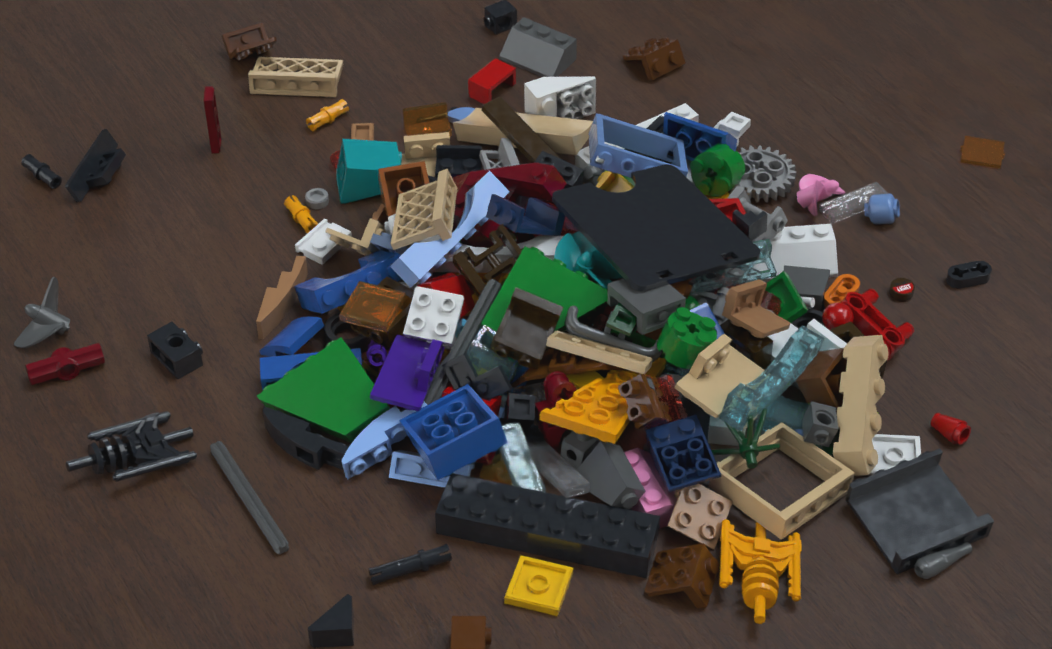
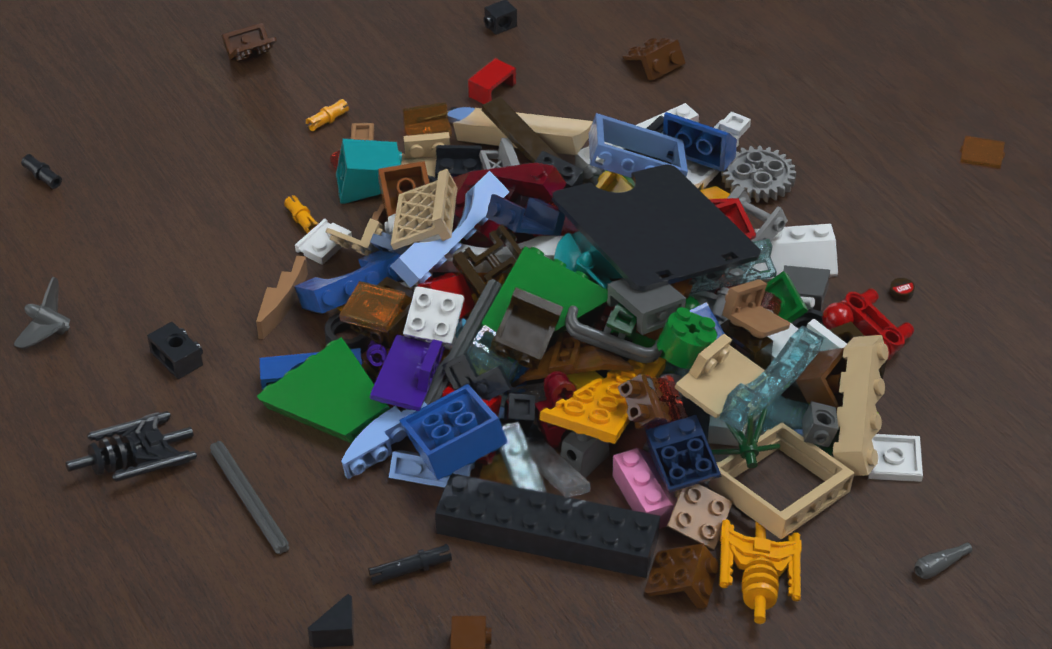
dark red piece [25,343,105,385] -> none
black bracket [65,129,126,202] -> none
dark red tile [204,86,222,153] -> none
tan fence [248,57,343,97] -> none
blue slope [259,316,324,357] -> none
black slope [262,407,349,470] -> none
light grey tile [305,188,329,209] -> none
dark grey slope [500,17,577,77] -> none
yellow tile [504,555,573,616] -> none
white slope [524,77,596,119] -> none
tan tile [546,330,653,374] -> none
dark grey slope [570,441,646,510] -> none
green brick [690,144,745,197] -> none
black panel [732,209,768,241] -> none
bright pink piece [797,174,845,216] -> none
clear tile [819,182,888,224] -> none
orange plate [823,274,860,308] -> none
black panel [845,448,994,574] -> none
medium blue head [864,193,900,225] -> none
red cone [931,413,971,445] -> none
black beam [946,261,992,289] -> none

